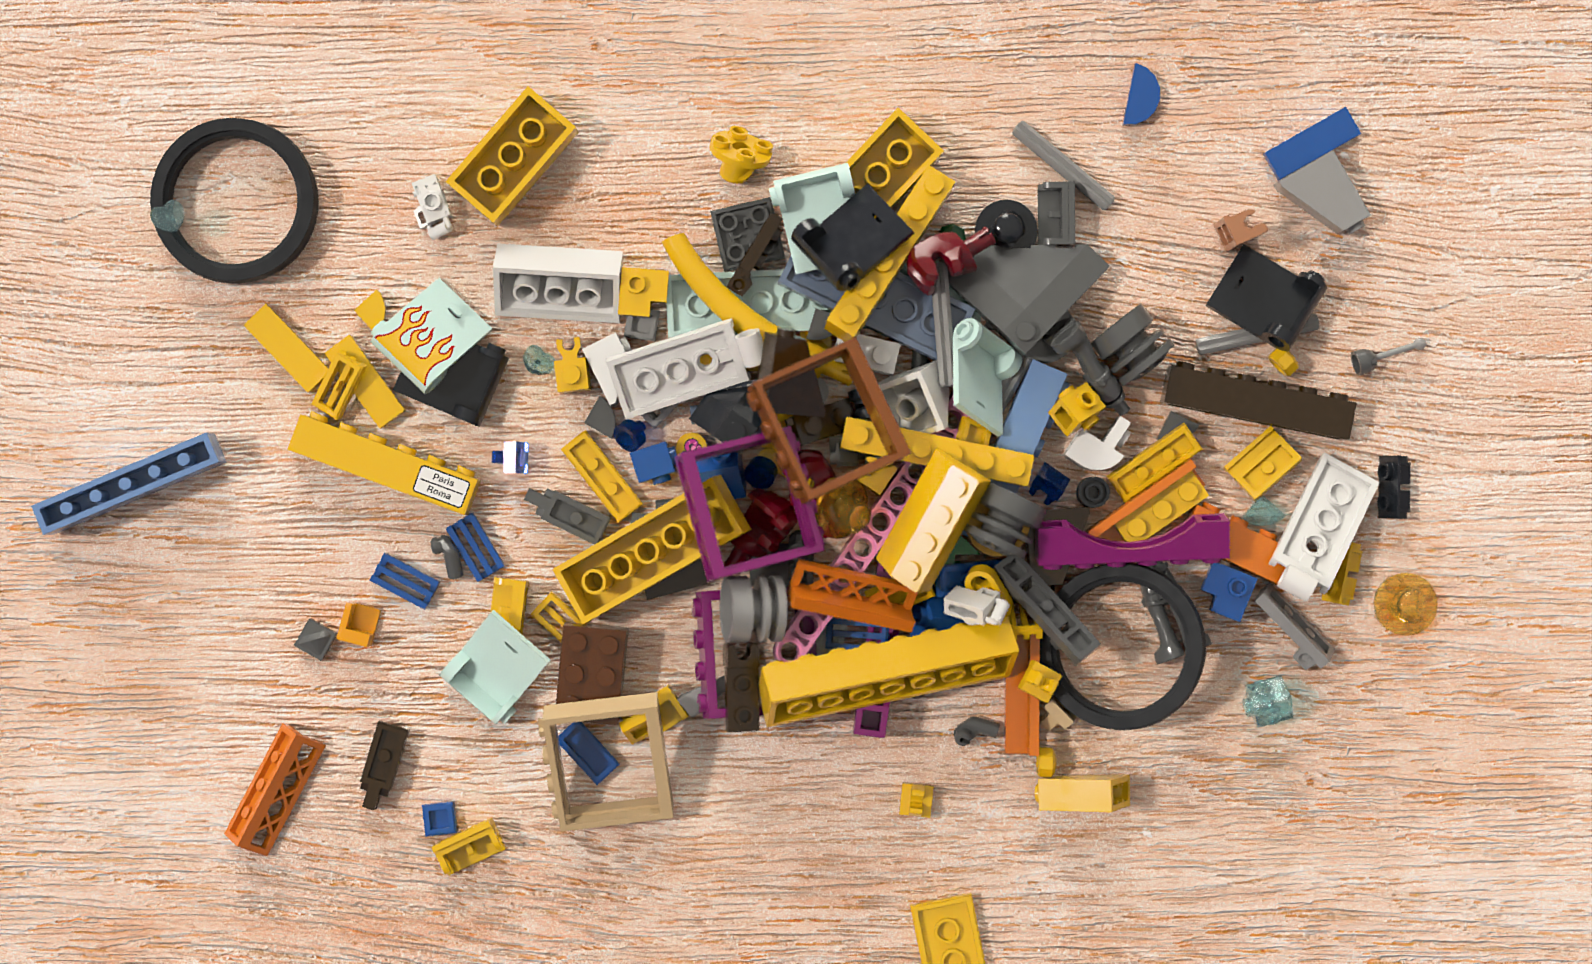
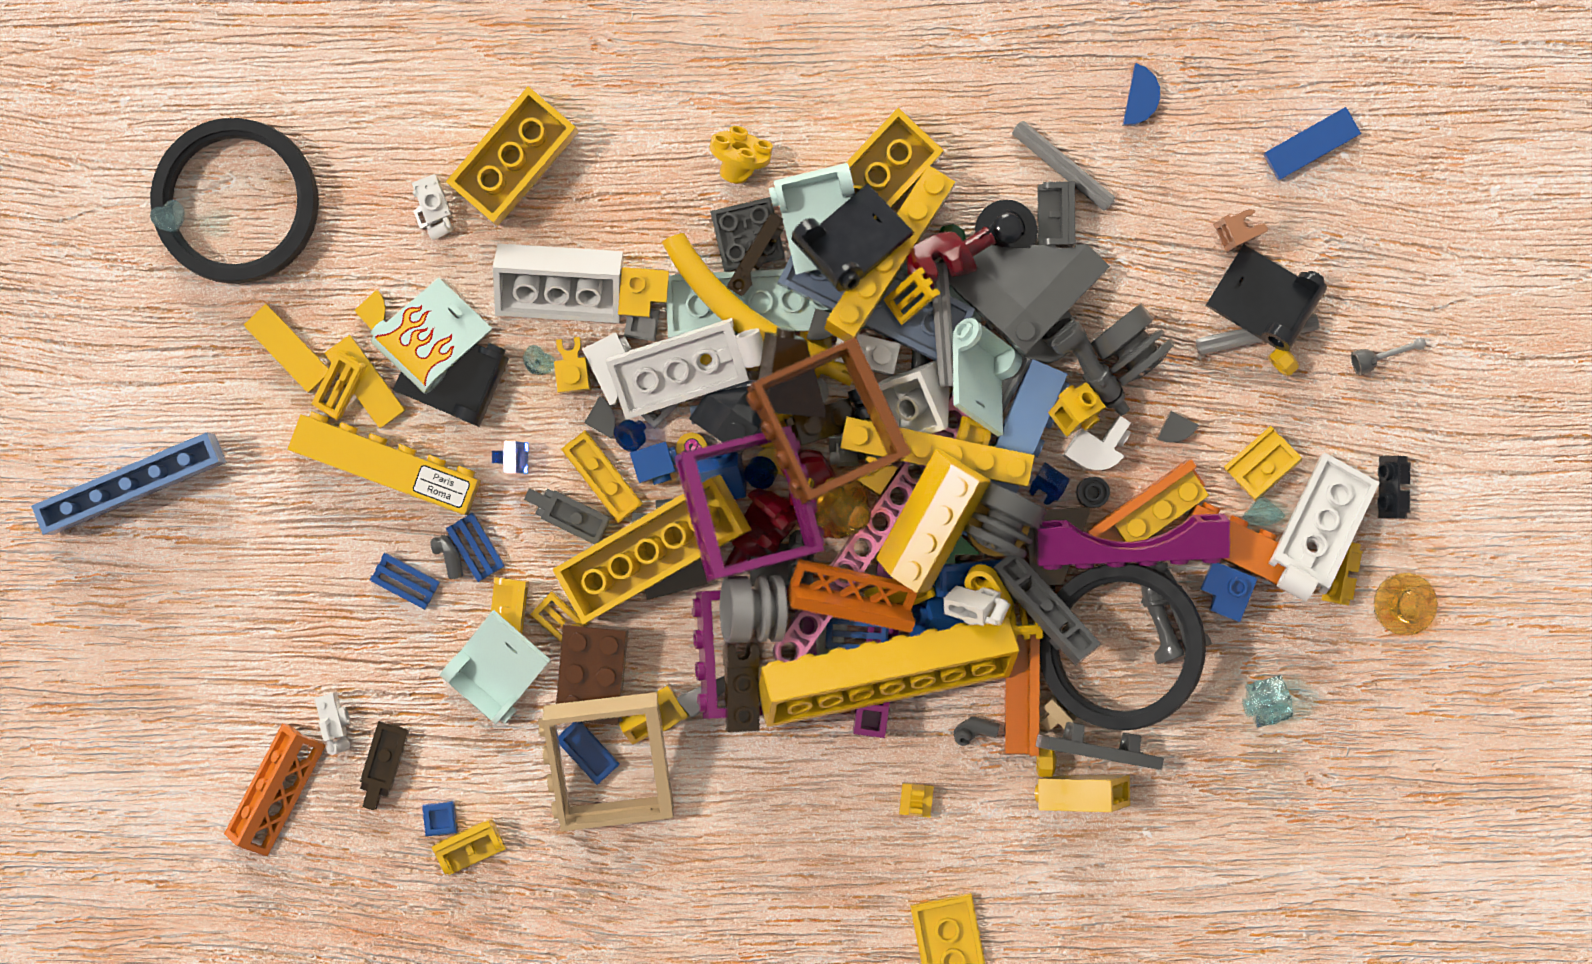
dark grey tile [294,618,338,661] -> none
light orange panel [336,602,381,647] -> none
yellow tile [1018,660,1062,703] -> none
yellow tile [1106,423,1203,503] -> none
dark brown brick [1160,361,1357,441] -> none
light grey hinge [1255,582,1335,670] -> none
light grey slope [1273,150,1371,235] -> none
none -> white piece [314,692,350,755]
none -> yellow tile [883,267,940,325]
none -> dark grey hinge [1035,722,1164,770]

